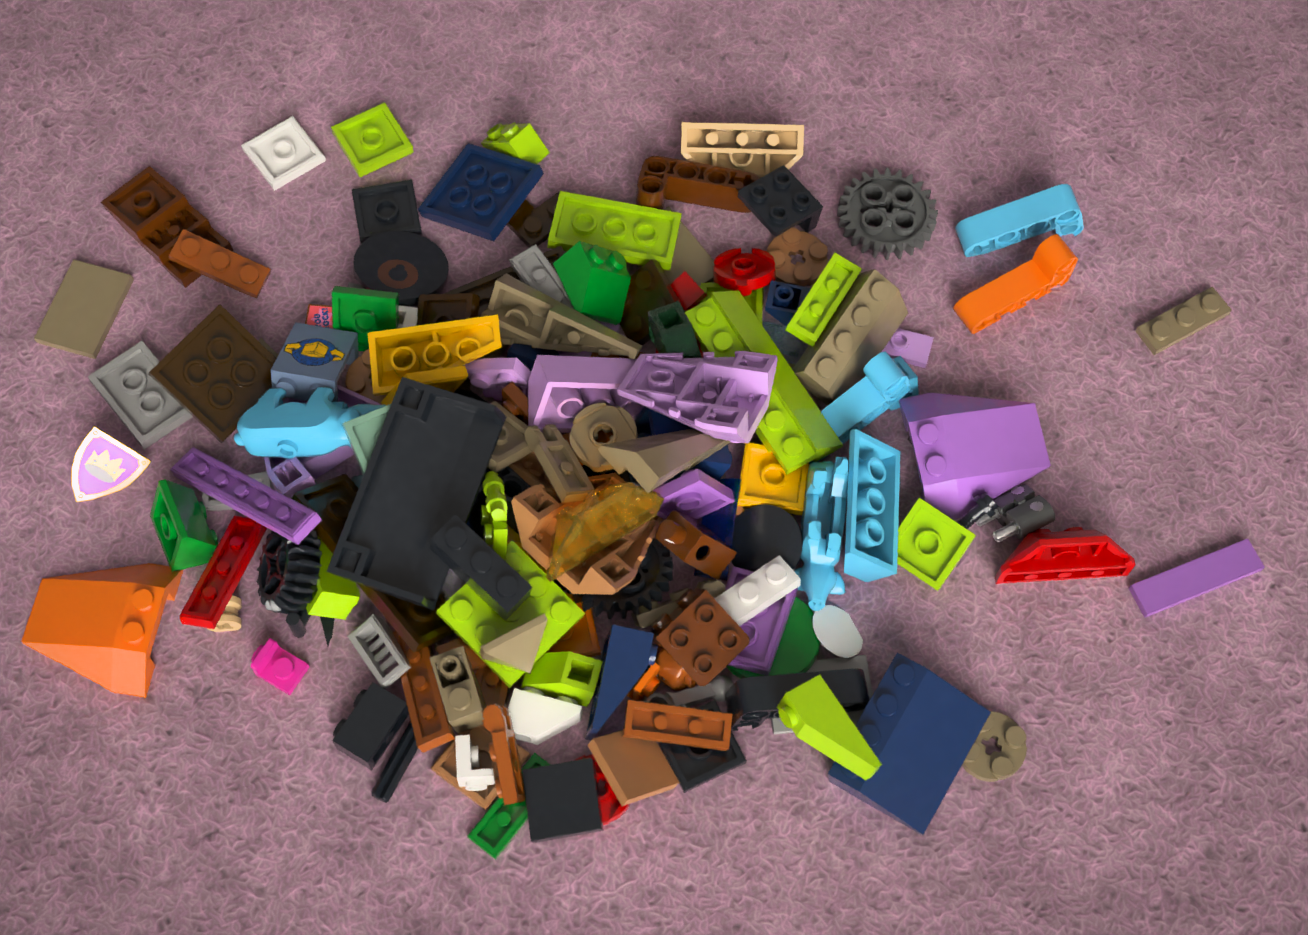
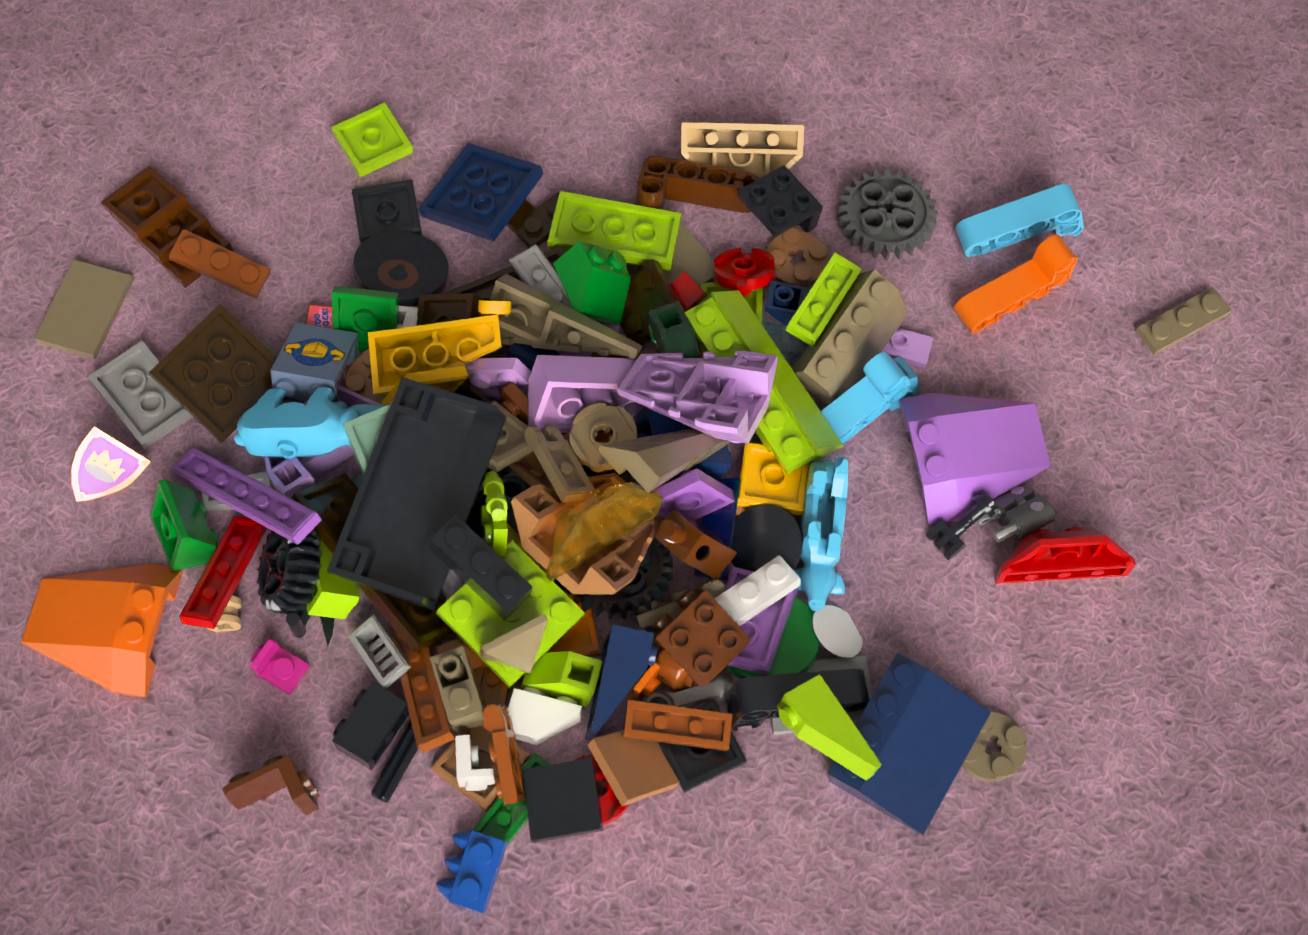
white tile [241,116,326,191] -> none
lime slope [480,122,550,164] -> none
medium azure slope [844,429,901,582] -> none
lime plate [897,498,976,591] -> none
medium lavender tile [1128,538,1265,618] -> none
none -> reddish brown bracket [222,755,320,815]
none -> blue plate [436,830,508,913]
none -> yellow tile [478,300,511,314]

